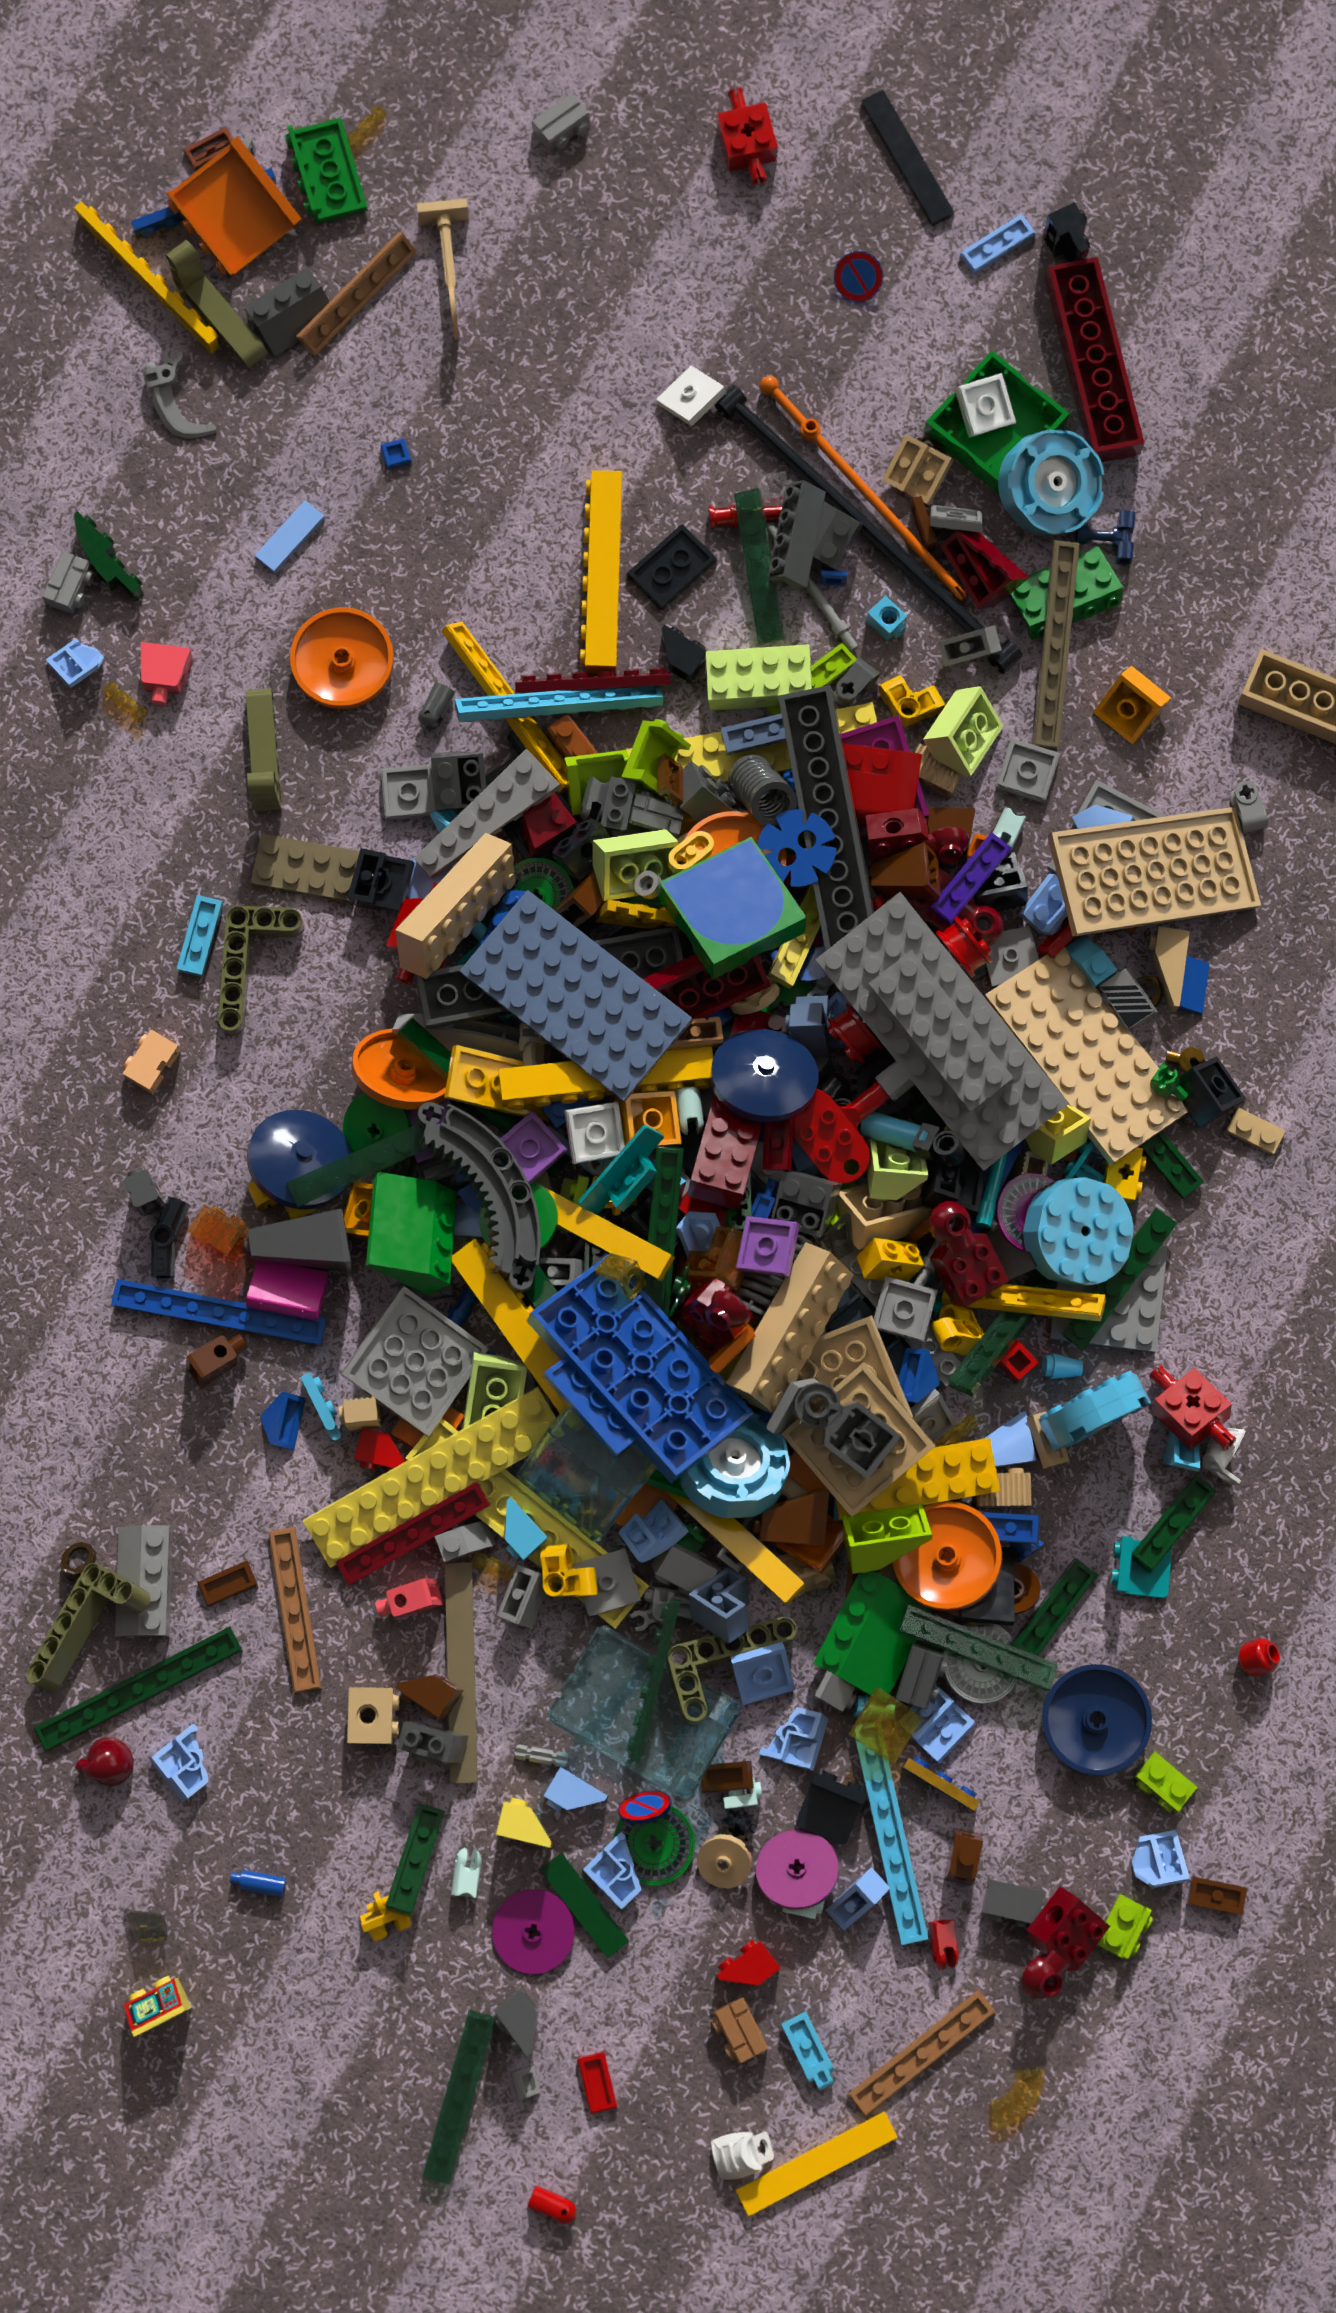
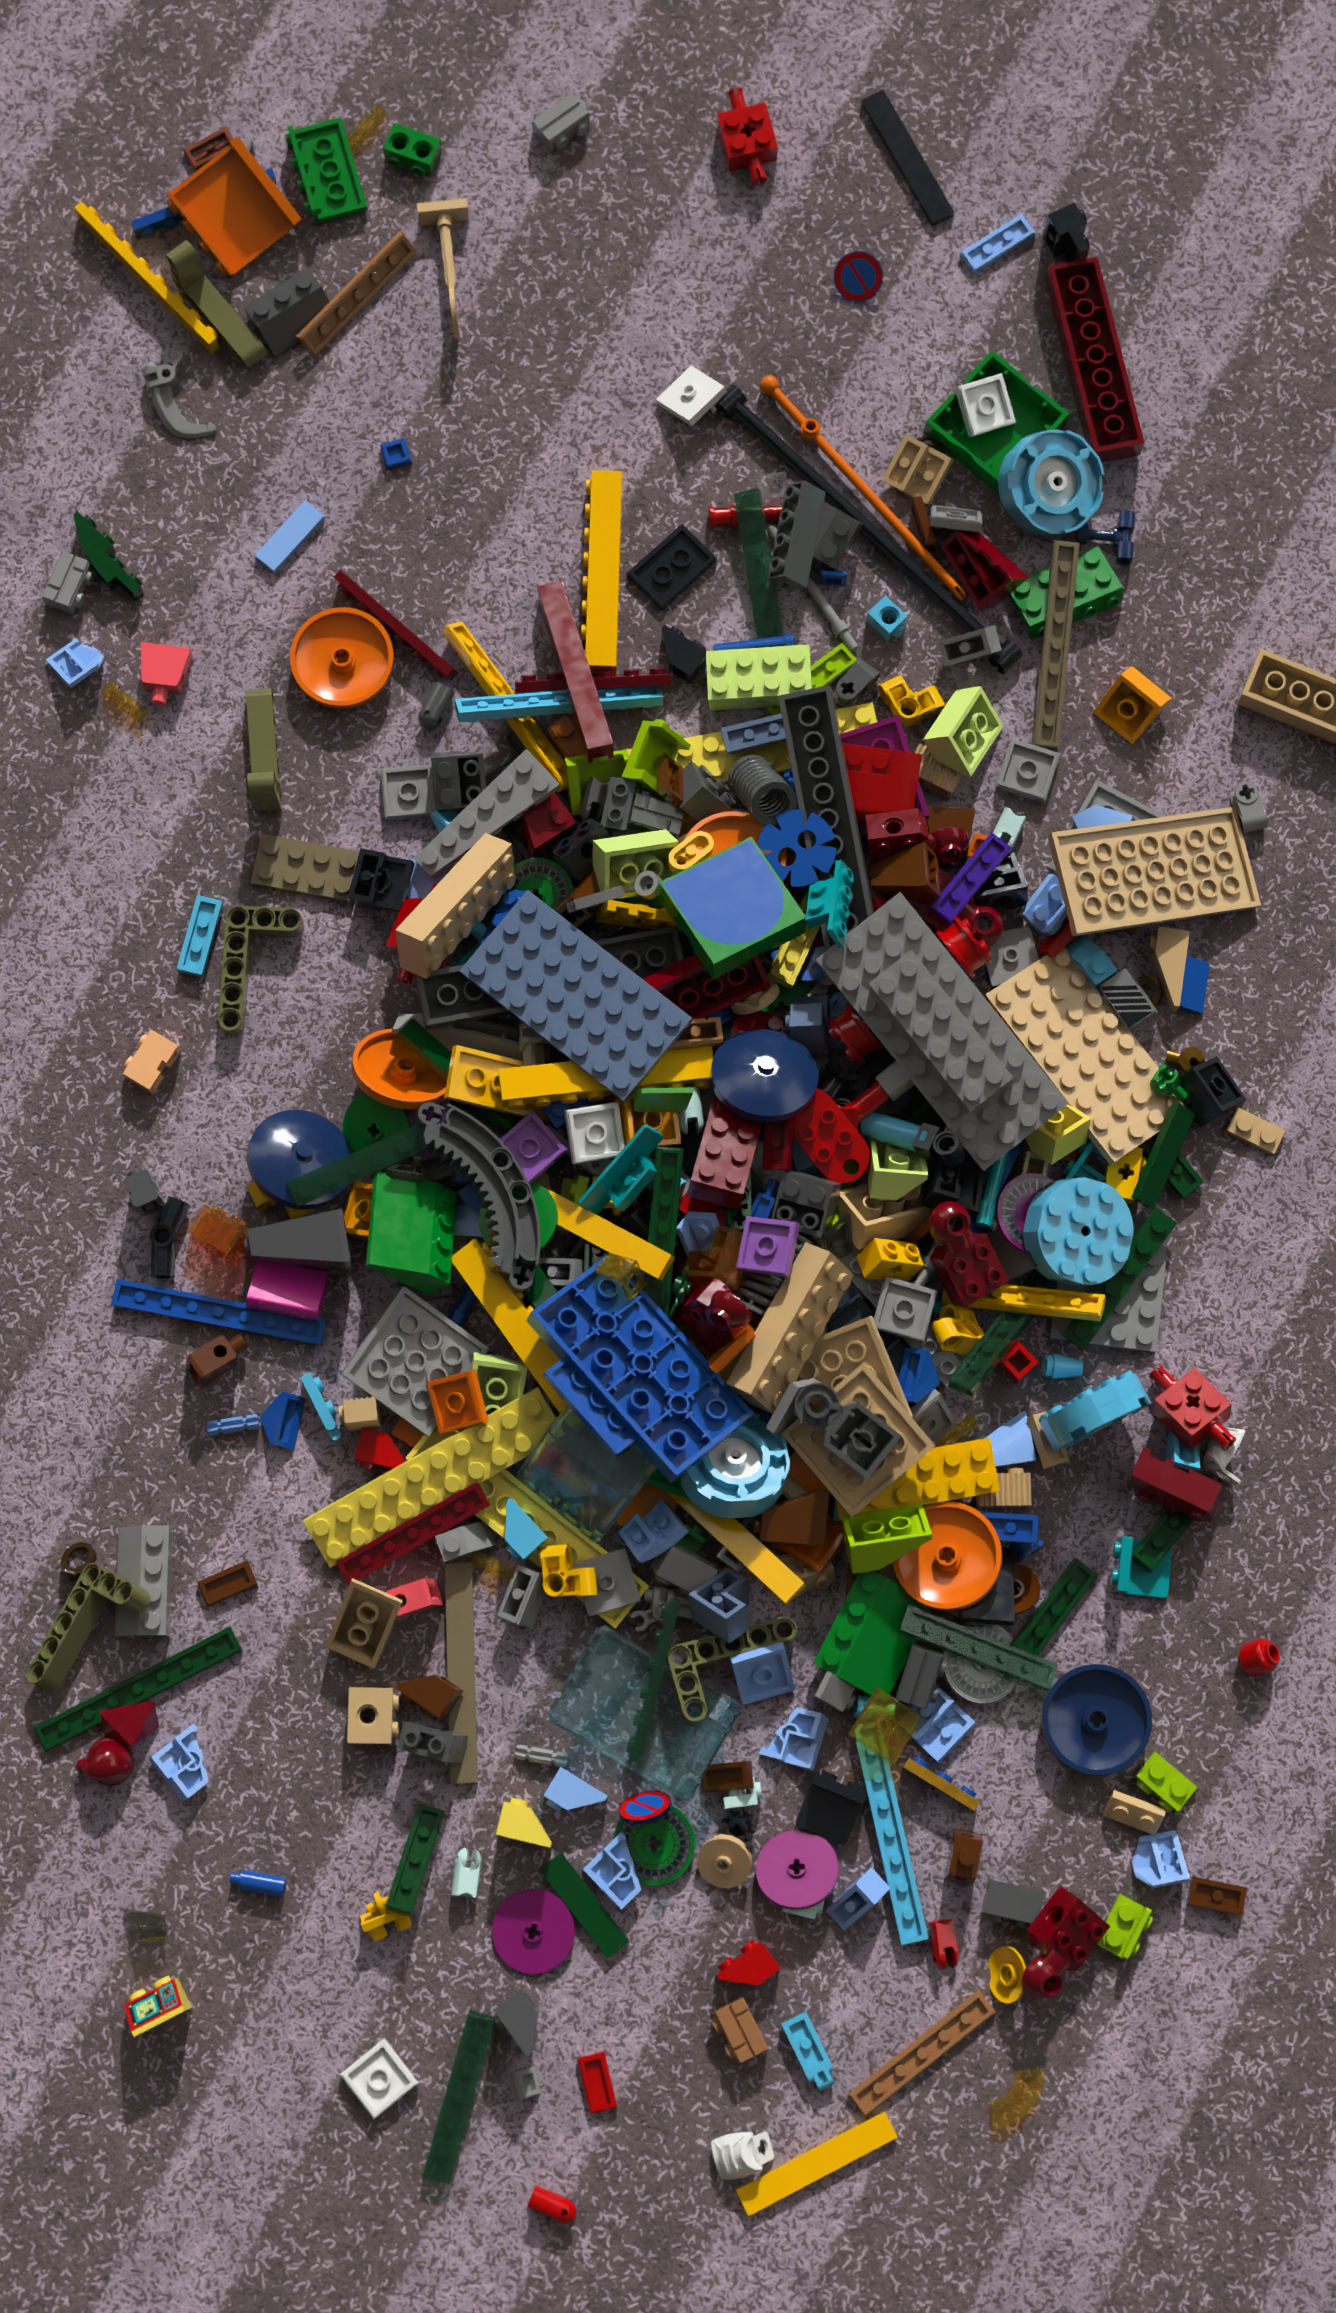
medium nougat tile [268,1527,322,1693] -> none
none -> dark red slope [100,1701,159,1747]
none -> medium blue axle [206,1414,260,1436]
none -> tan slope [325,1578,403,1669]
none -> dark red plate [333,570,459,680]
none -> white plate [340,2038,419,2119]
none -> green brick [383,123,442,176]
none -> clear smoke piece [386,1156,432,1183]
none -> orange tile [426,1369,489,1435]
none -> dark red tile [537,581,614,763]
none -> dark grey tile [566,886,625,913]
none -> bright green slope [633,1088,693,1112]
none -> blue axle [713,633,796,651]
none -> teal bracket [805,860,854,949]
none -> yellow dish [988,1946,1026,2003]
none -> tan plate [1104,1790,1166,1835]
none -> dark green tile [1131,1102,1195,1210]
none -> dark red wedge [1131,1447,1222,1523]

